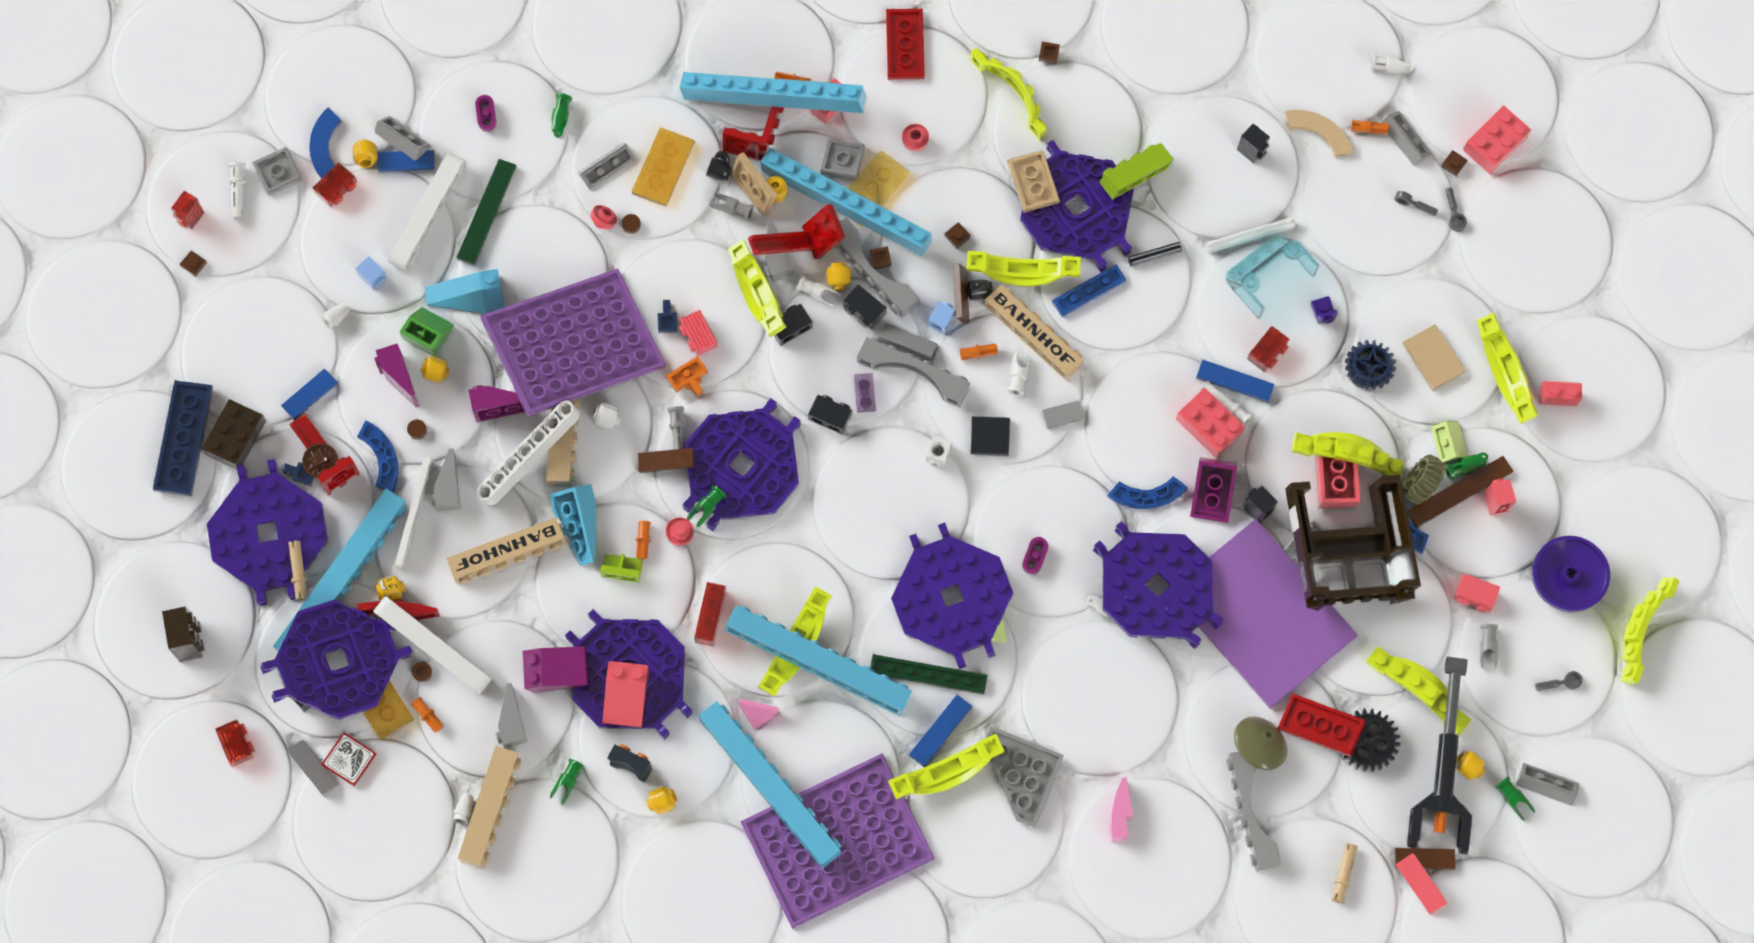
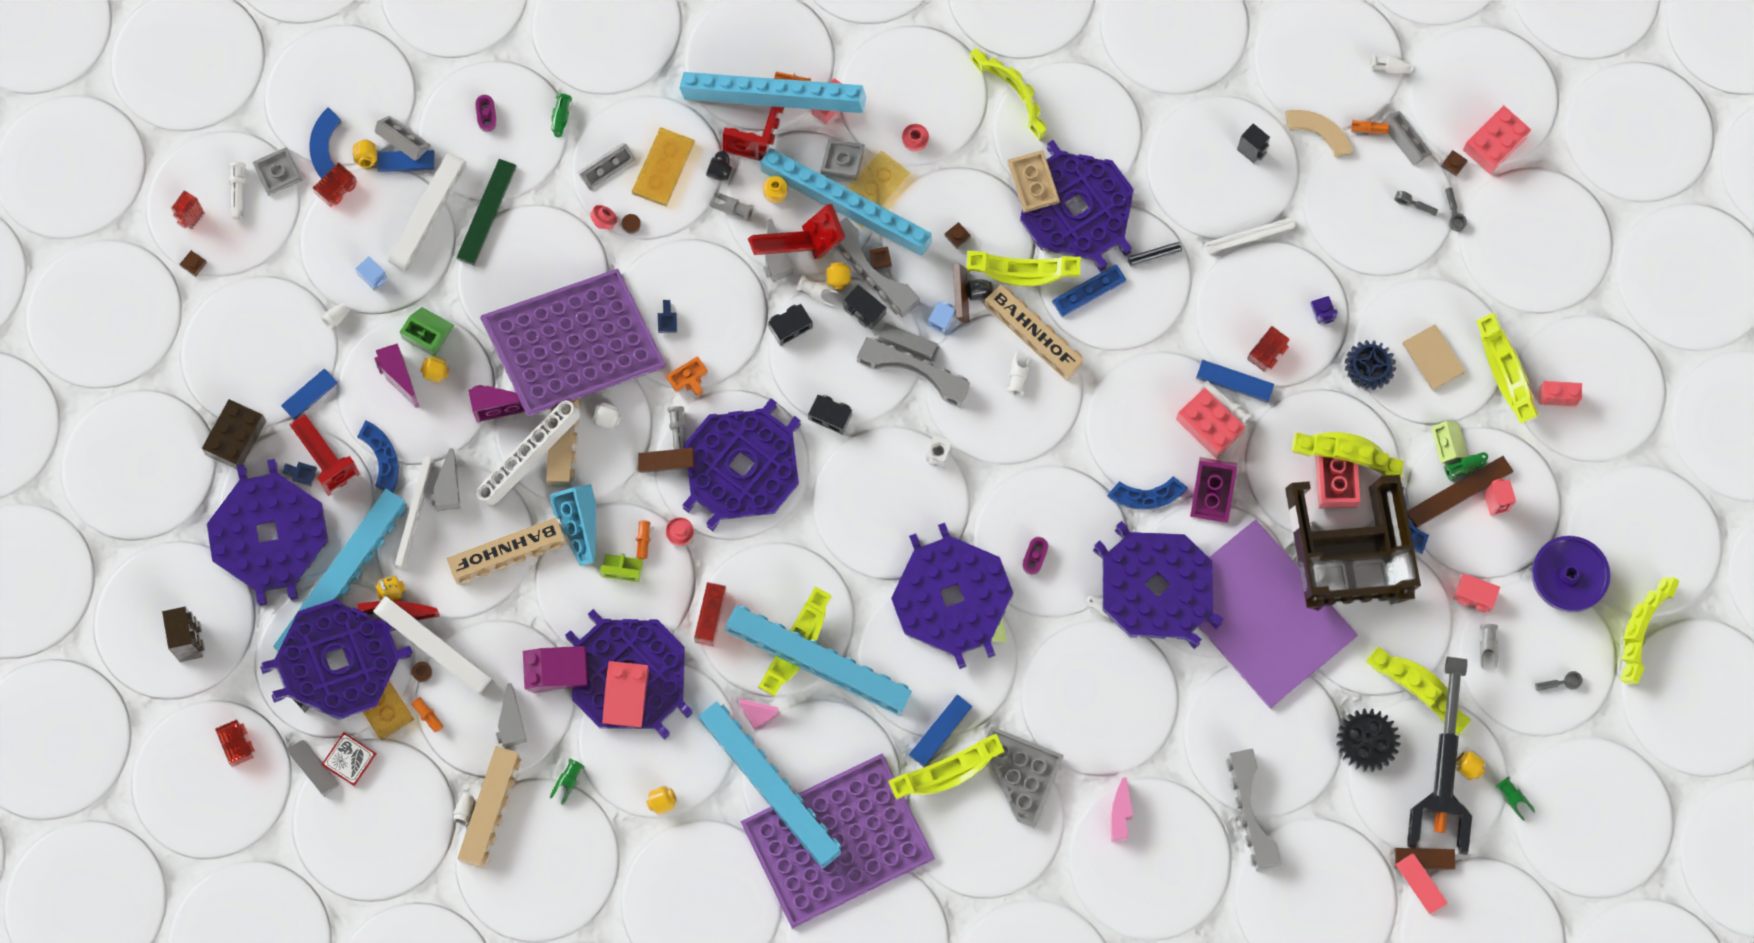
dark blue plate [153,380,213,496] -> none
tan pin [288,541,308,600] -> none
reddish brown wheel [302,443,338,478] -> none
reddish brown tile [407,419,427,440] -> none
medium azure wedge [425,269,505,314] -> none
black brick [607,744,652,783] -> none
coral brick [678,310,718,356] -> none
green piece [687,485,727,527] -> none
neon yellow piece [728,240,786,337] -> none
tan tile [730,152,777,216] -> none
clear purple plate [854,373,876,413] -> none
dark green tile [870,654,988,695] -> none
red tile [886,9,925,80] -> none
orange axle [960,344,998,360] -> none
black tile [970,416,1010,456] -> none
reddish brown plate [1038,41,1060,64] -> none
light grey tile [1042,401,1084,429] -> none
lime brick [1099,142,1174,200] -> none
clear light blue windscreen [1226,235,1319,319] -> none
olive dish [1234,716,1287,770] -> none
black brick [1244,486,1278,524] -> none
red tile [1278,693,1366,757] -> none
tan pin [1331,843,1358,904] -> none
olive gear [1402,454,1446,504] -> none
light grey slope [1516,763,1579,805] -> none

